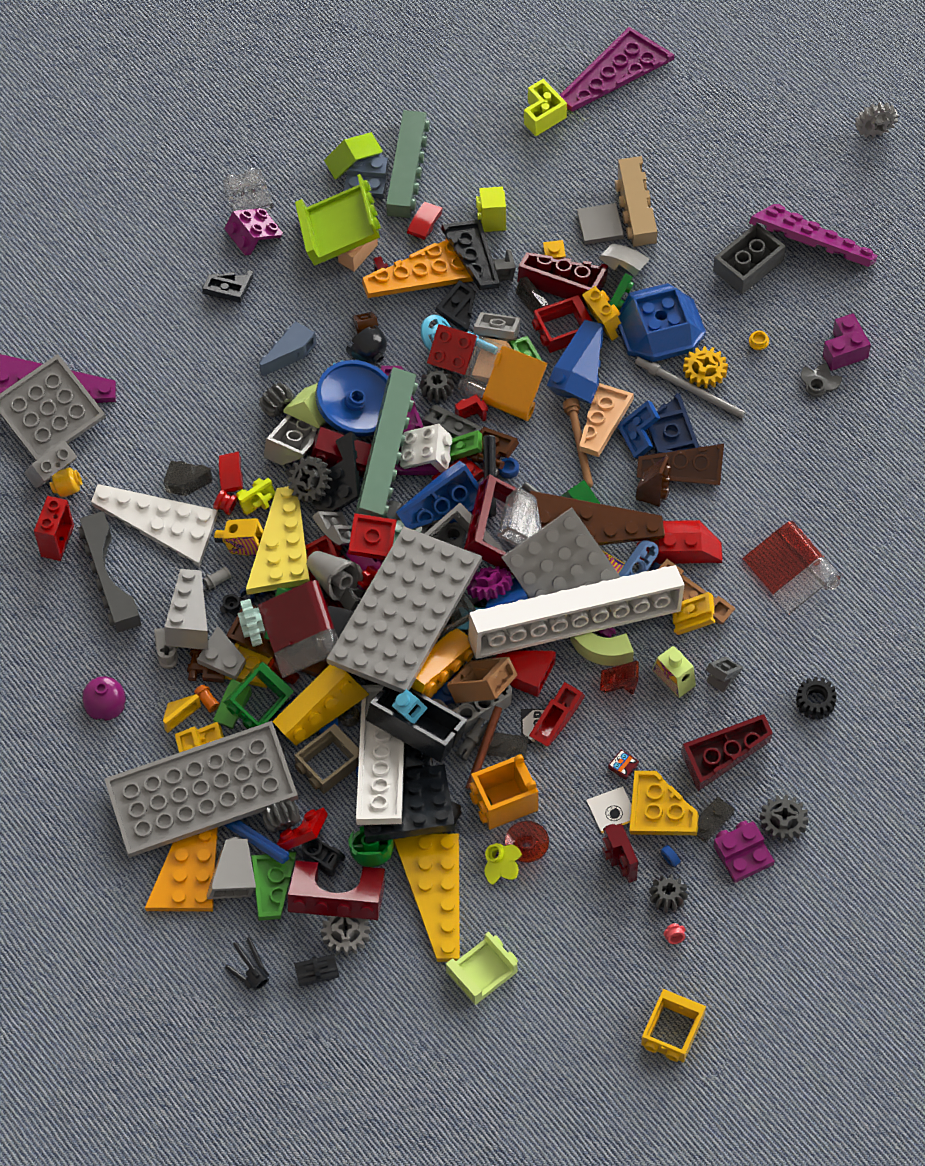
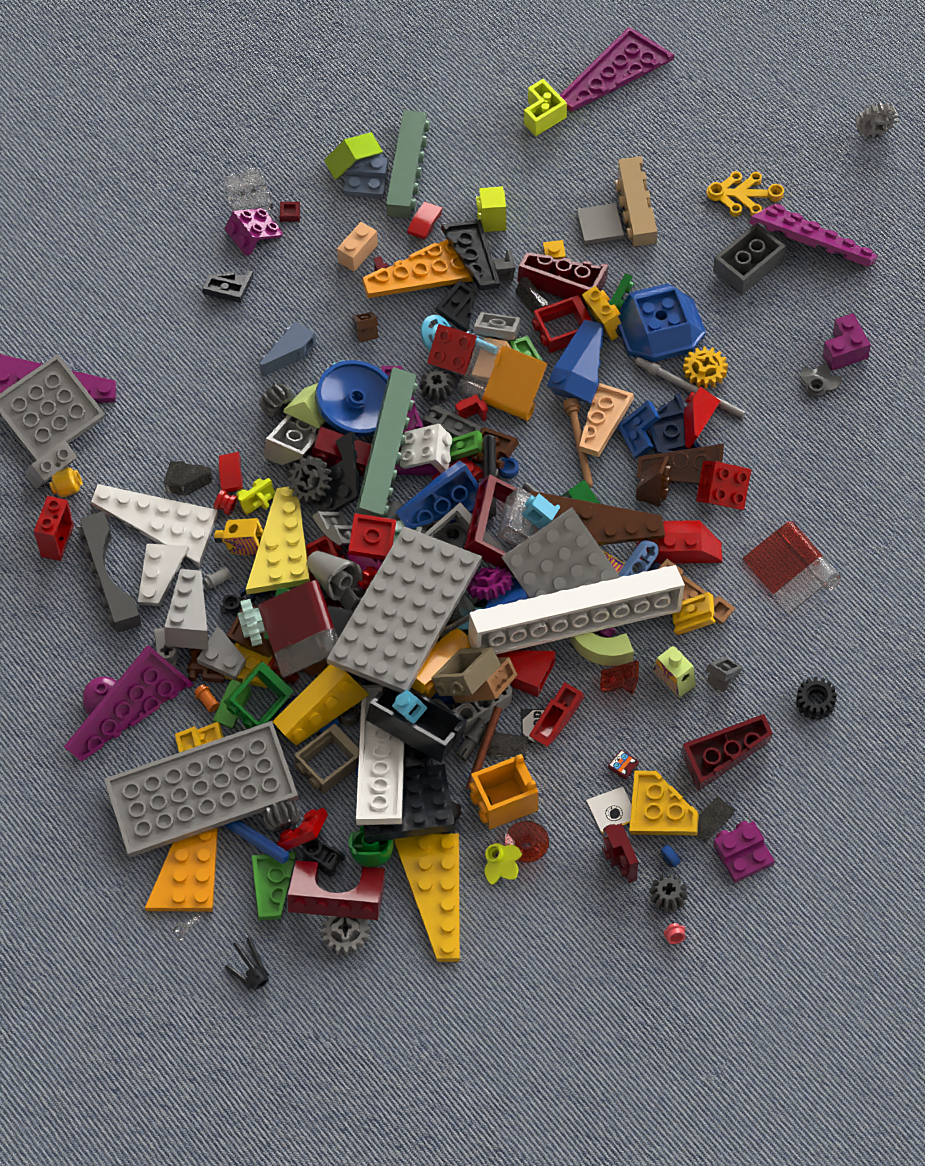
yellow slope [163,694,201,733] -> none
light grey slope [207,837,256,899] -> none
black hips [294,954,339,987] -> none
lime panel [295,174,381,266] -> none
black cylinder [346,325,387,364] -> none
yellowish green panel [446,932,518,1005] -> none
light grey slope [599,244,650,276] -> none
yellow window [641,989,706,1062] -> none
yellow plate [749,330,769,350] -> none
dark grey gear [760,795,809,843] -> none
none -> magenta wing [64,645,194,761]
none -> white wing [138,544,190,606]
none -> clear hand [172,915,202,940]
none -> dark red tile [280,202,300,222]
none -> dark tan window [431,647,501,696]
none -> medium azure brick [522,494,560,529]
none -> red slope [684,387,721,449]
none -> red bracket [696,460,751,510]
none -> yellow plant [706,171,784,217]

